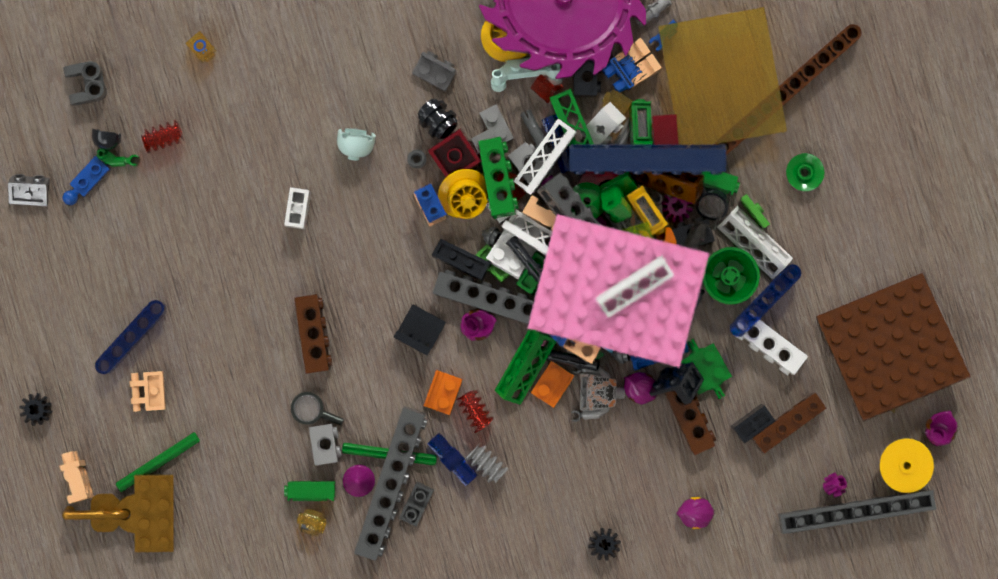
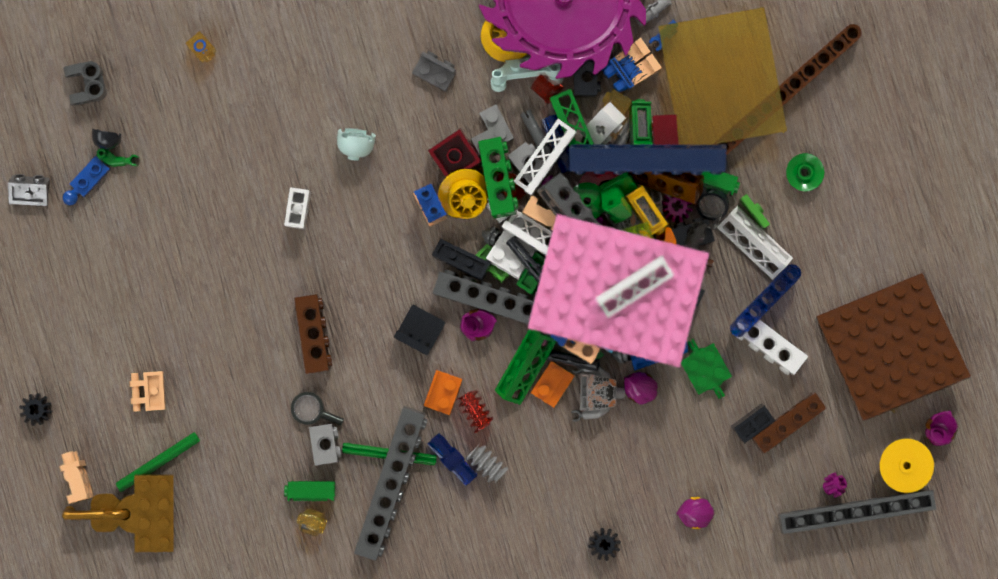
clear blue beam [95,300,167,374] -> none
clear red piece [141,119,184,153] -> none
magenta hat [343,465,375,497] -> none
dark grey slope [399,481,434,526] -> none
dark grey plate [407,150,426,169] -> none
black piece [418,99,458,139] -> none
black bracket [649,362,704,405] -> none
reddish brown brick [664,390,717,456] -> none
green piece [703,247,760,304] -> none

